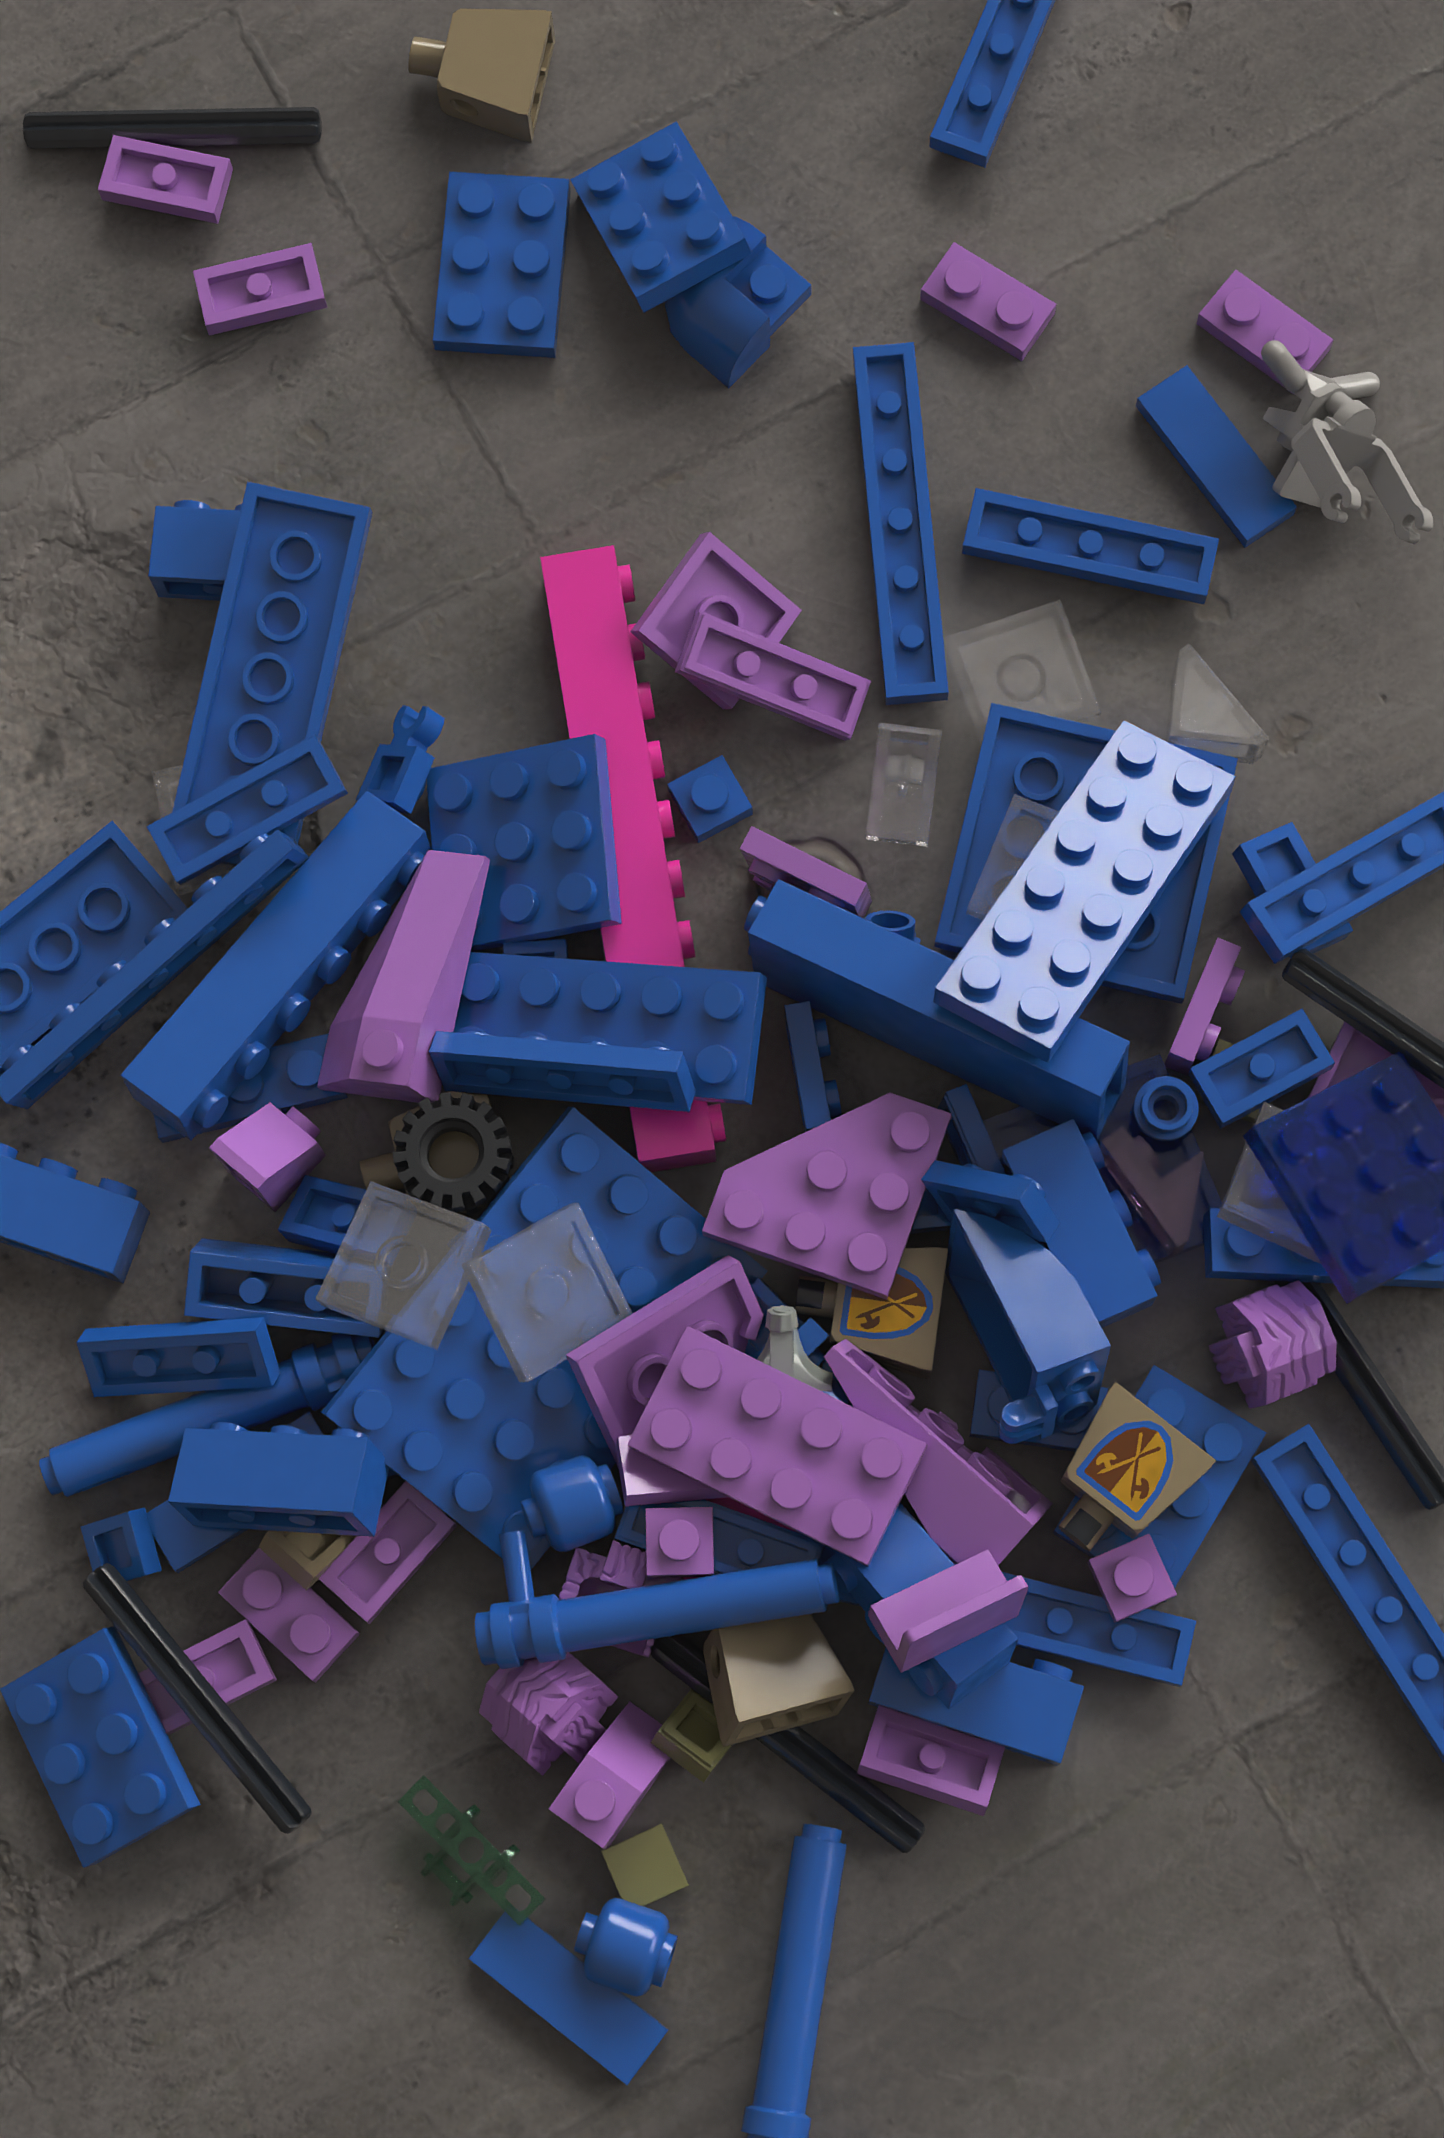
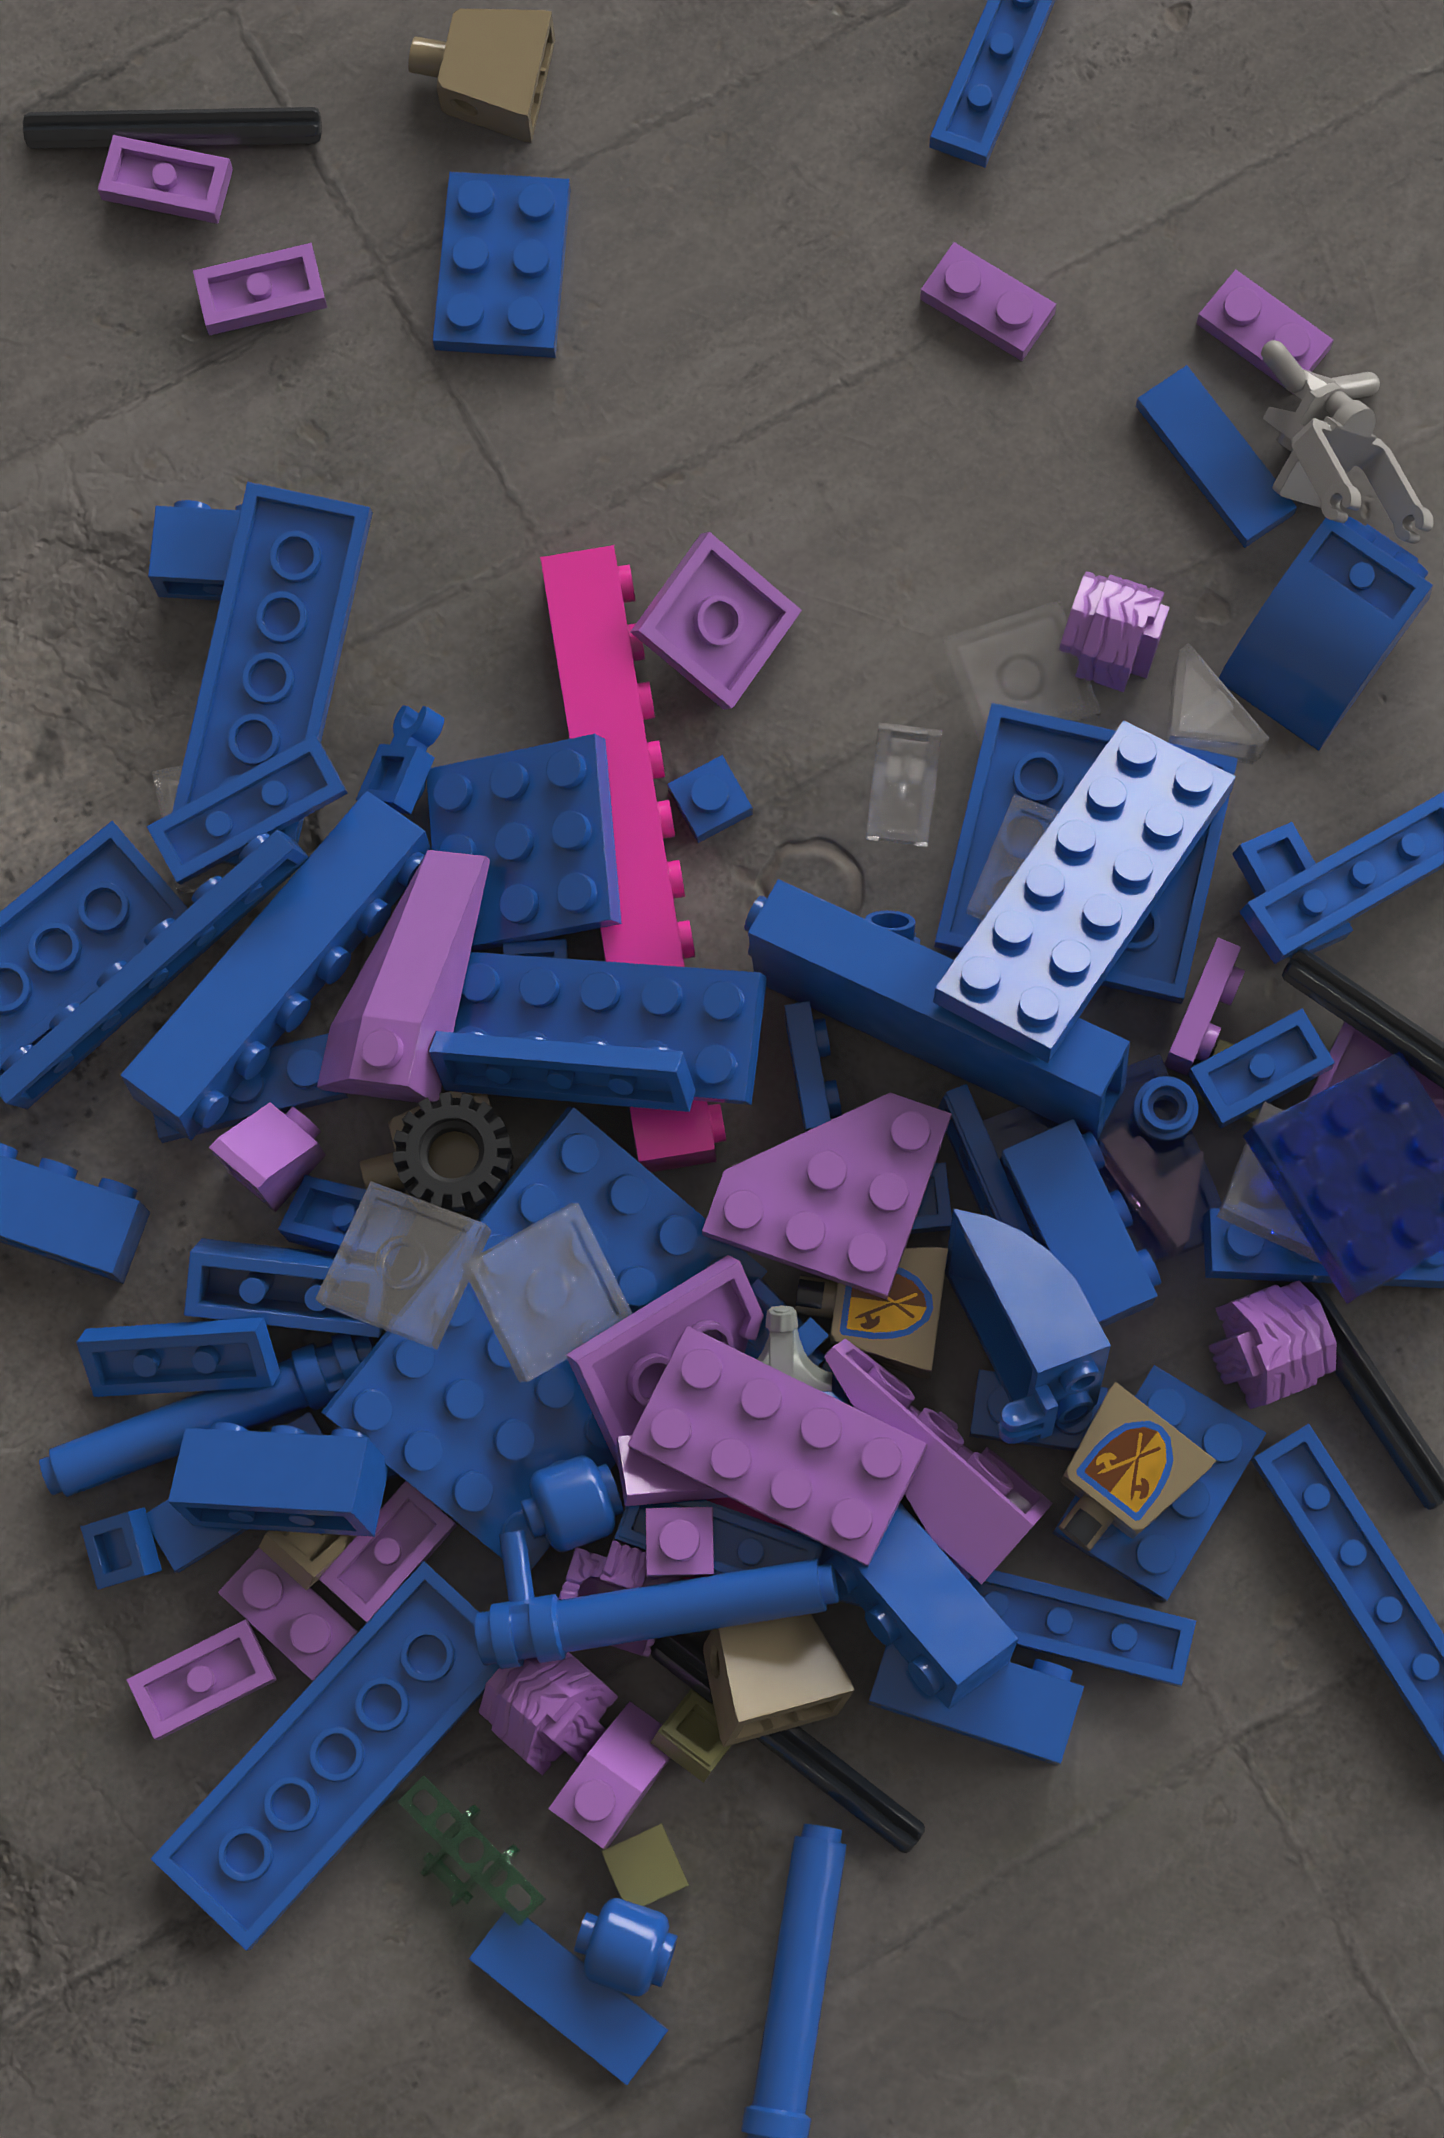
blue plate [0,1626,201,1868] -> none
black axle [83,1563,312,1834] -> none
blue plate [570,121,752,313] -> none
blue brick [665,216,811,388] -> none
medium lavender tile [675,611,871,741] -> none
medium lavender plate [740,826,872,918] -> none
blue plate [853,342,949,705] -> none
medium lavender plate [857,1706,1005,1816] -> none
medium lavender panel [868,1549,1029,1673] -> none
blue plate [921,1160,1060,1243] -> none
blue plate [962,488,1219,604] -> none
medium lavender plate [1087,1534,1177,1623] -> none
none -> blue plate [150,1561,500,1951]
none -> medium lavender hair [1059,572,1169,692]
none -> blue piece [1217,516,1433,751]

